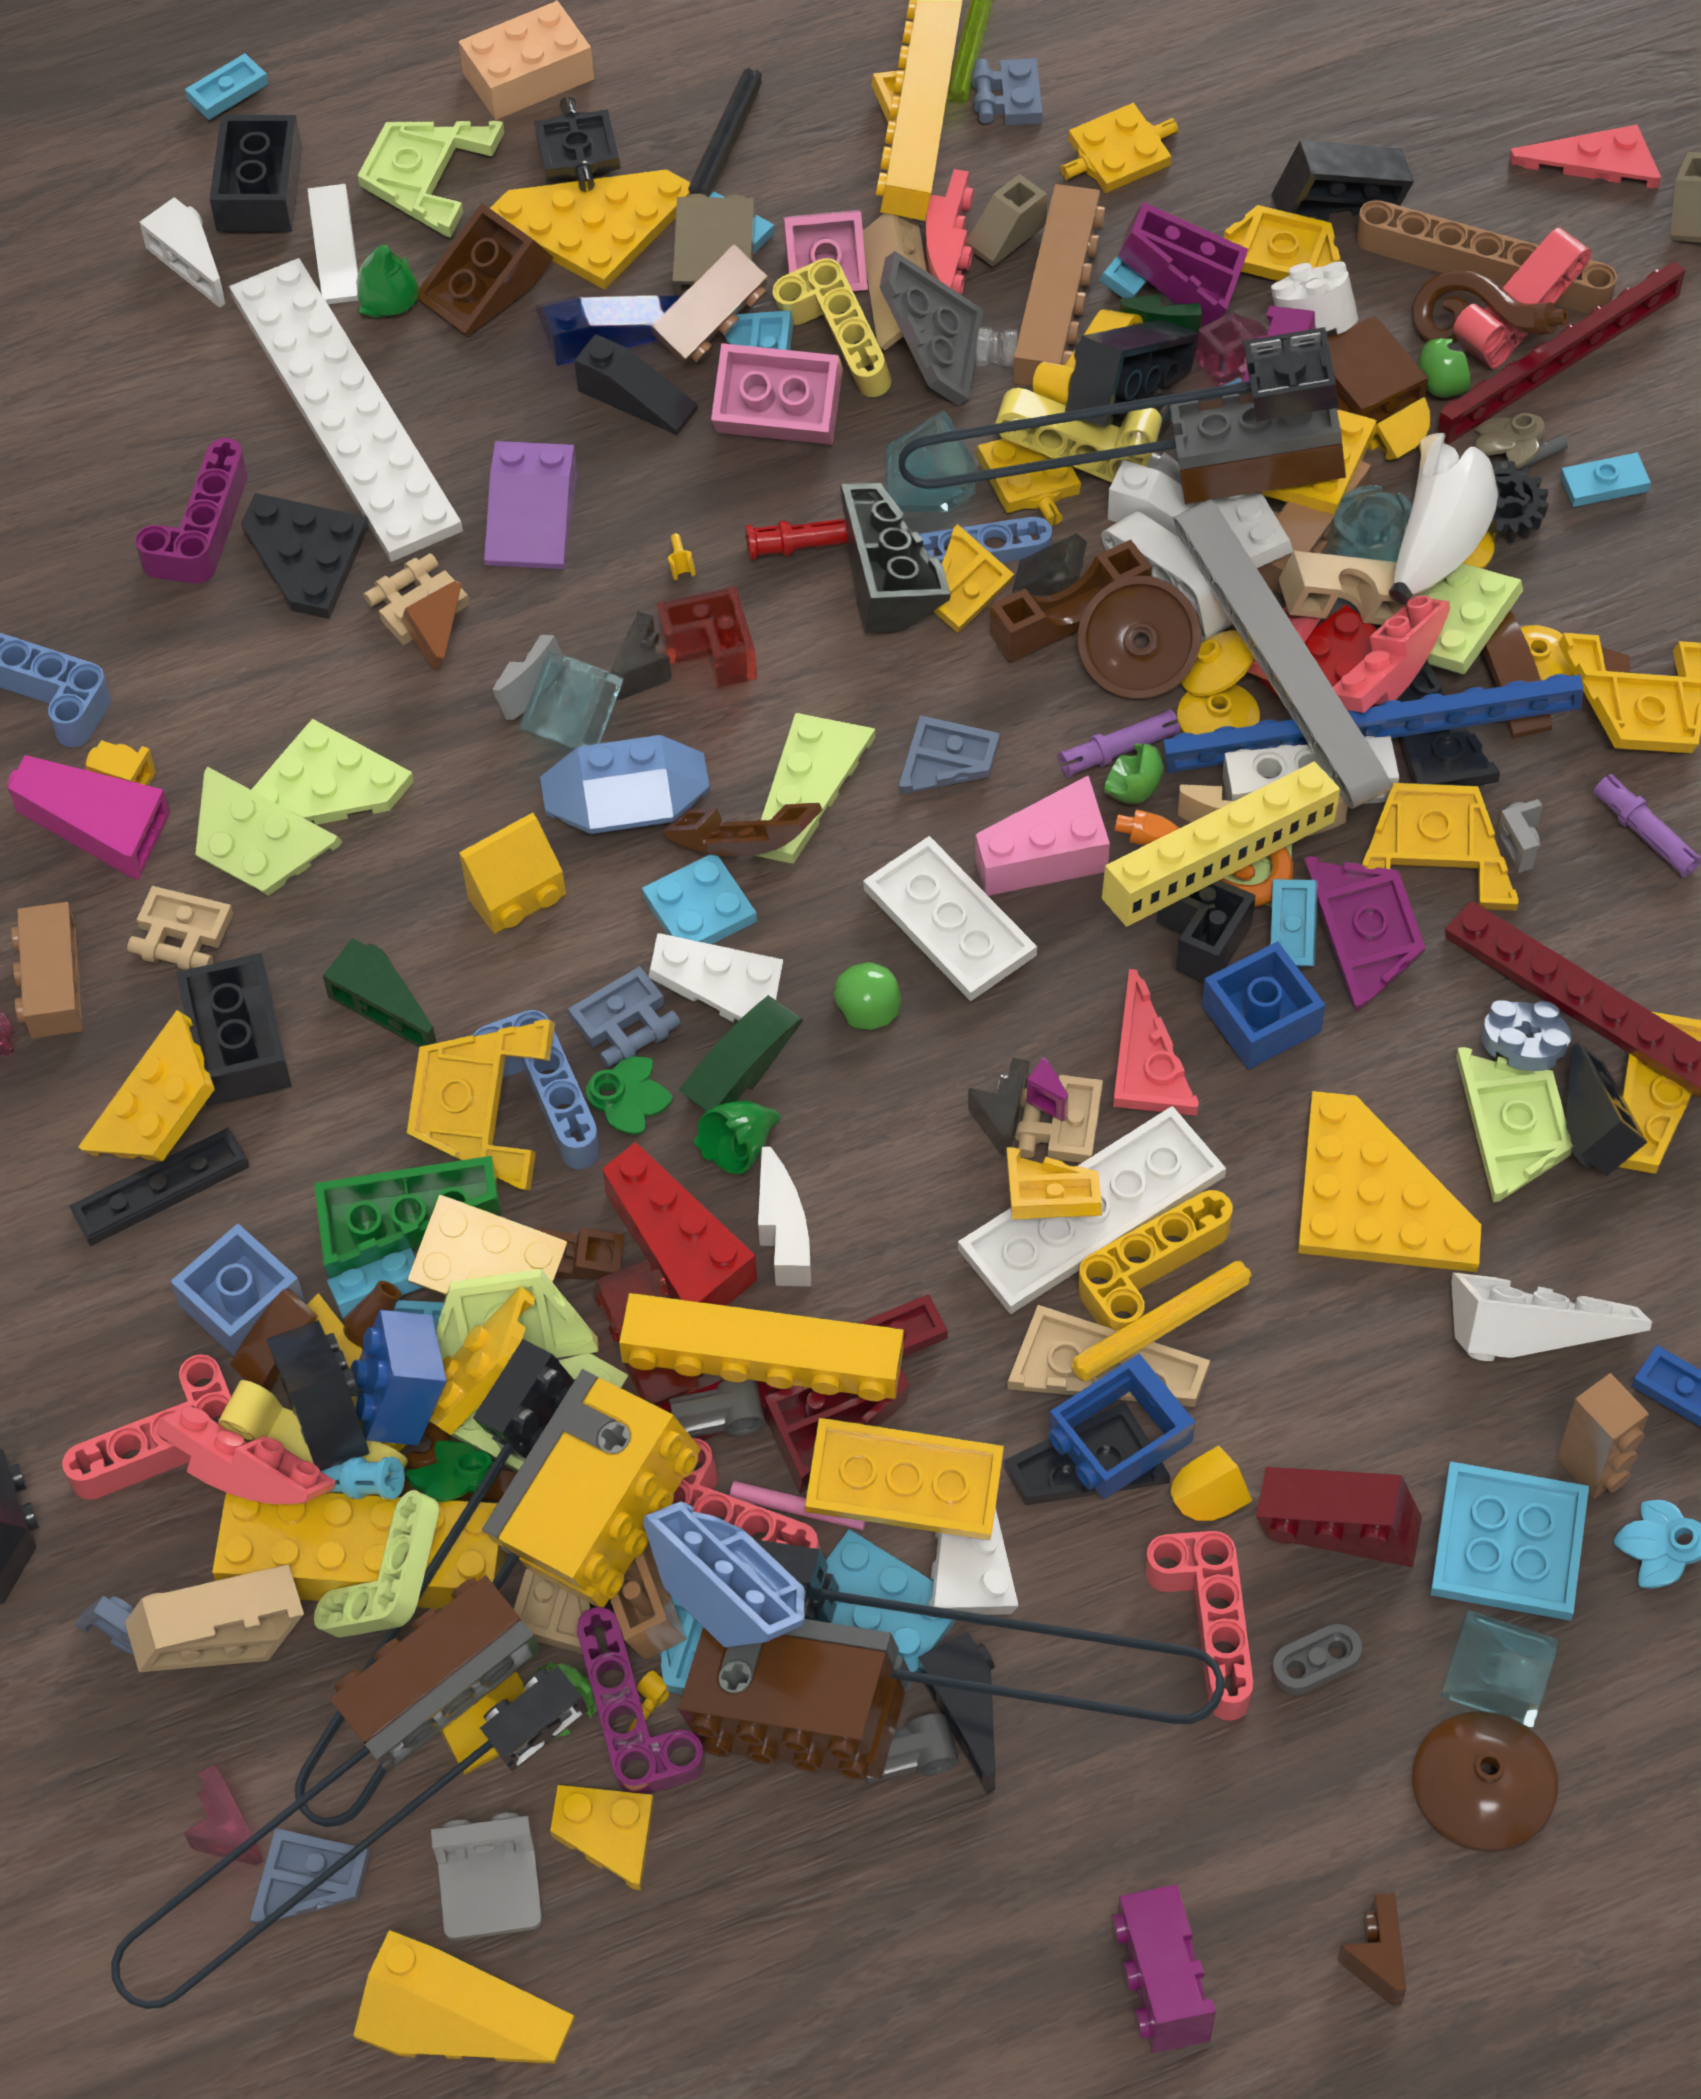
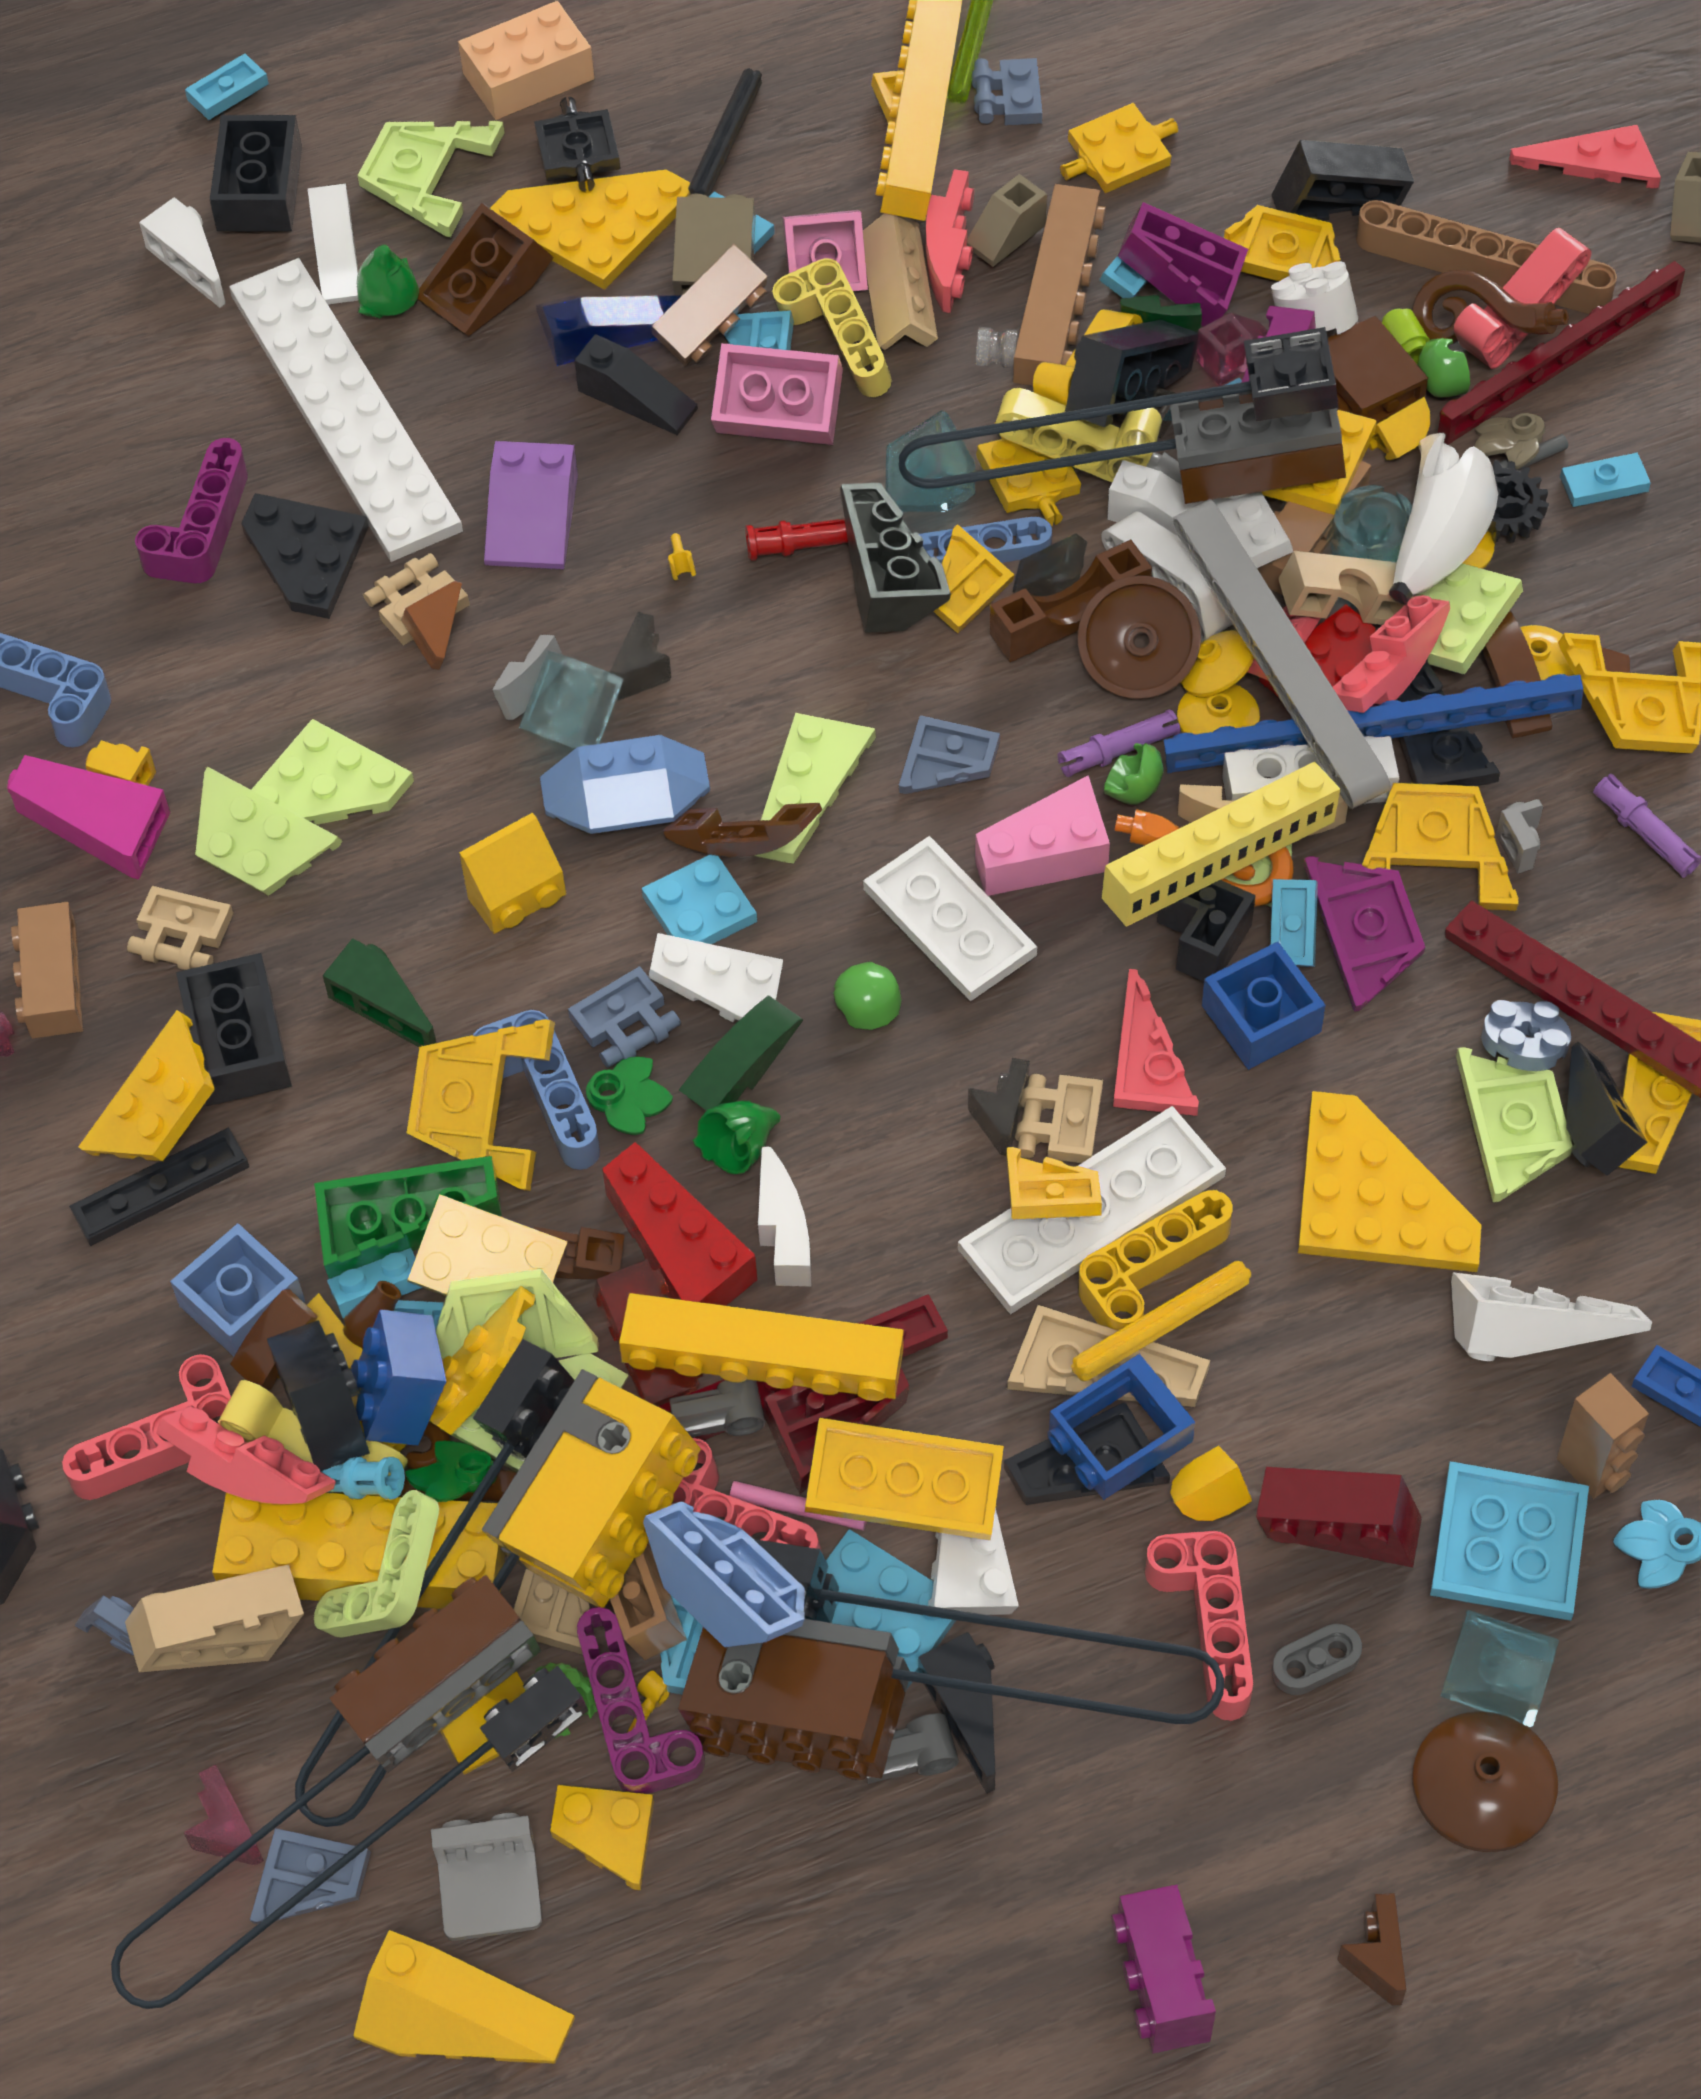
clear red brick [657,586,757,688] -> none
dark grey plate [879,251,984,406] -> none
magenta slope [1026,1057,1069,1121] -> none
none -> lime brick [1382,309,1430,365]

